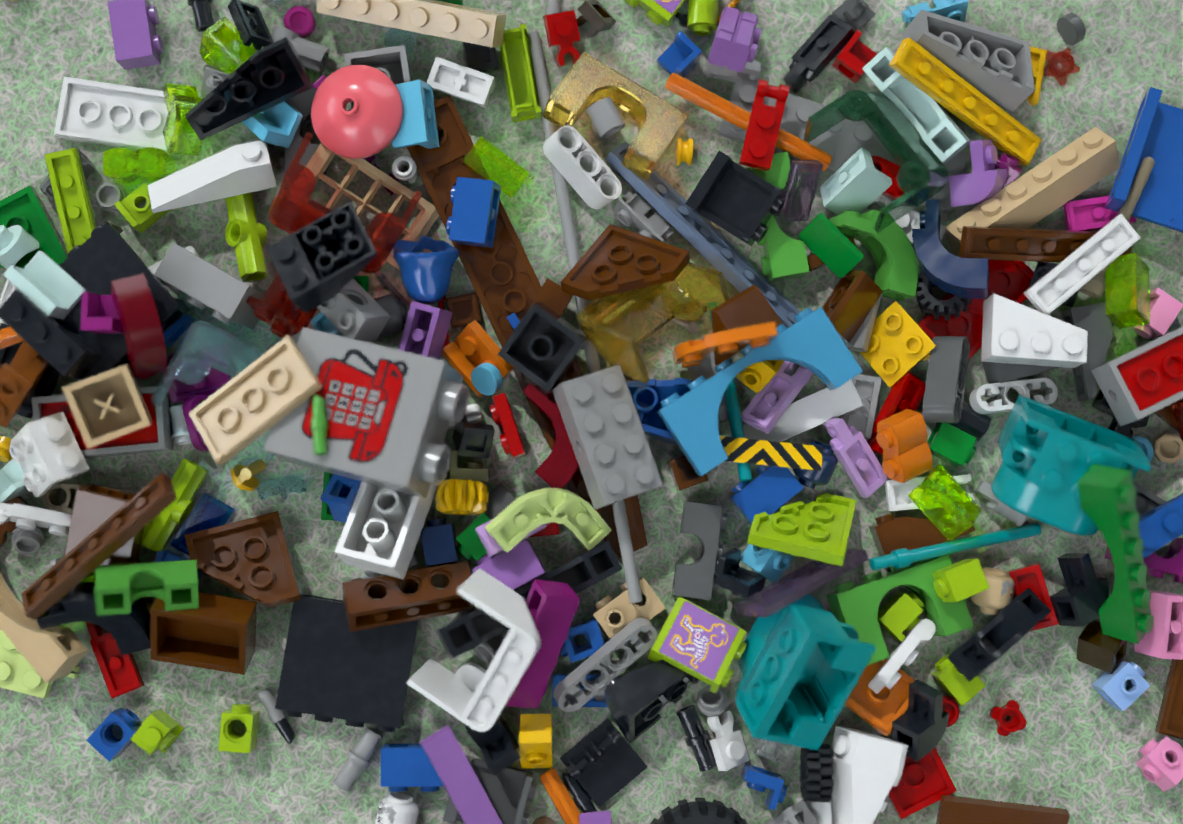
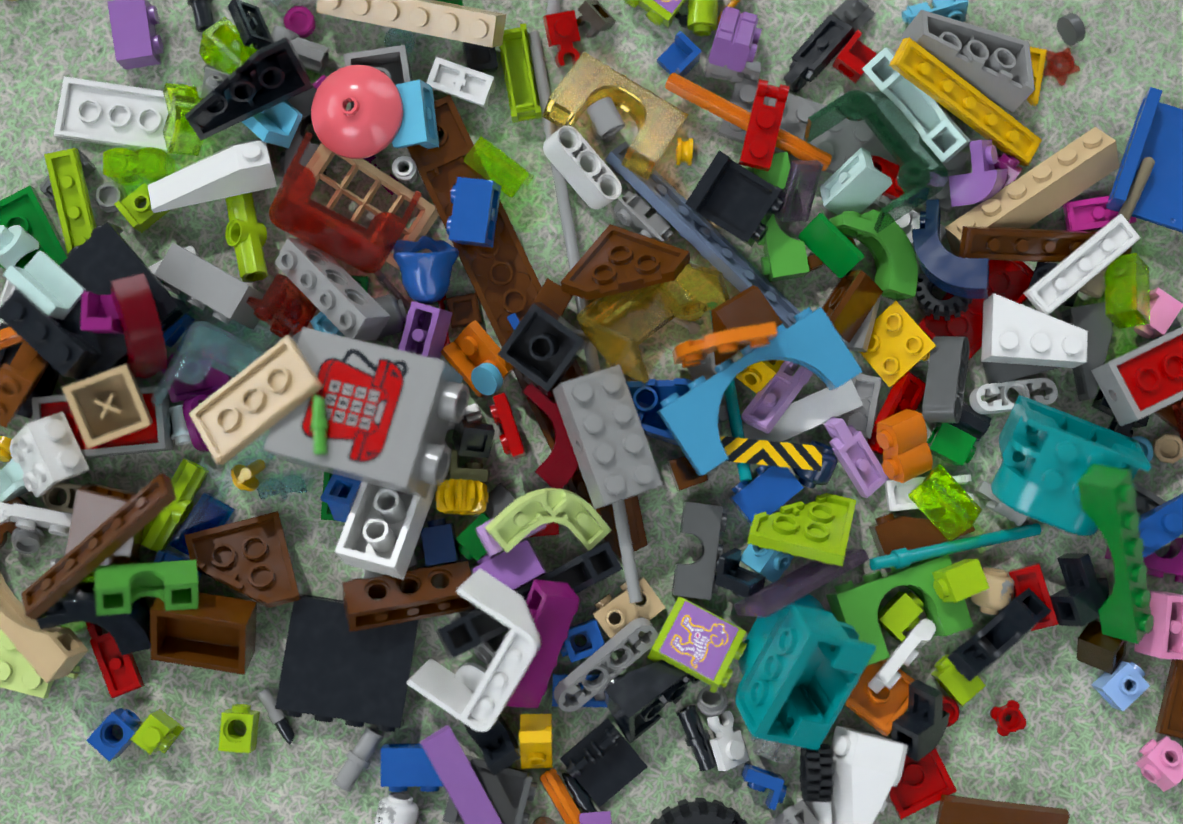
black slope [266,201,378,313] -> none

